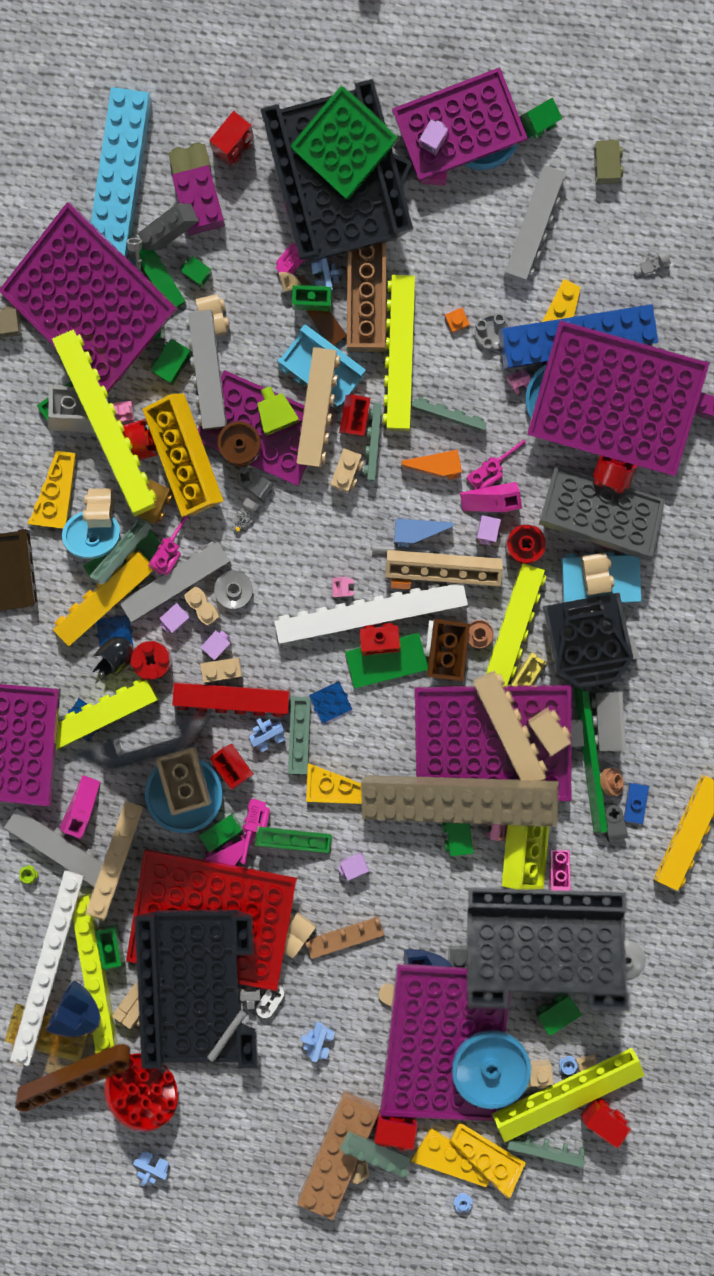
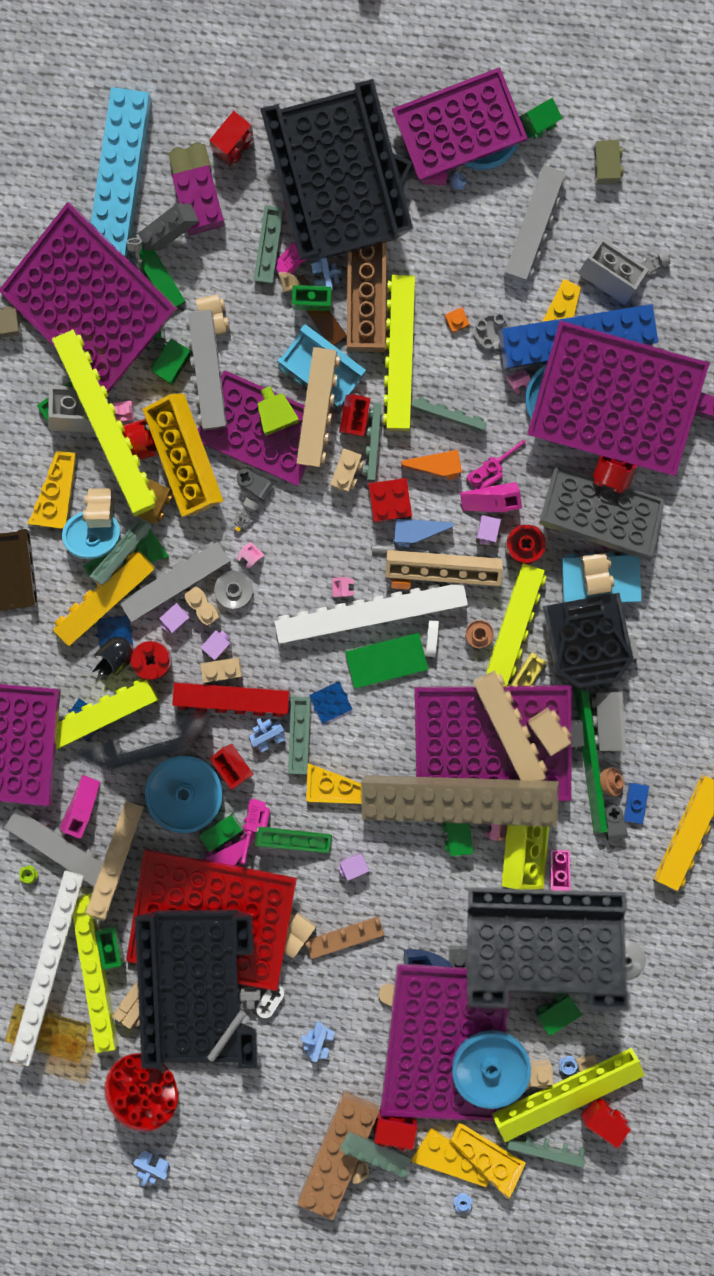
reddish brown beam [15,1044,130,1112] -> none
dark blue brick [46,980,100,1037] -> none
dark pink piece [148,516,189,575] -> none
tan brick [156,747,212,815] -> none
green brick [181,256,213,289] -> none
reddish brown wheel [218,421,262,467] -> none
green plate [290,85,400,200] -> none
red brick [359,623,401,656] -> none
lavender brick [419,120,448,156] -> none
reddish brown slope [427,619,470,681] -> none
none -> bright pink tile [237,542,264,569]
none -> sand green plate [254,205,284,285]
none -> red brick [368,478,412,524]
none -> light blue plate [449,172,467,190]
none -> light grey slope [577,238,649,305]

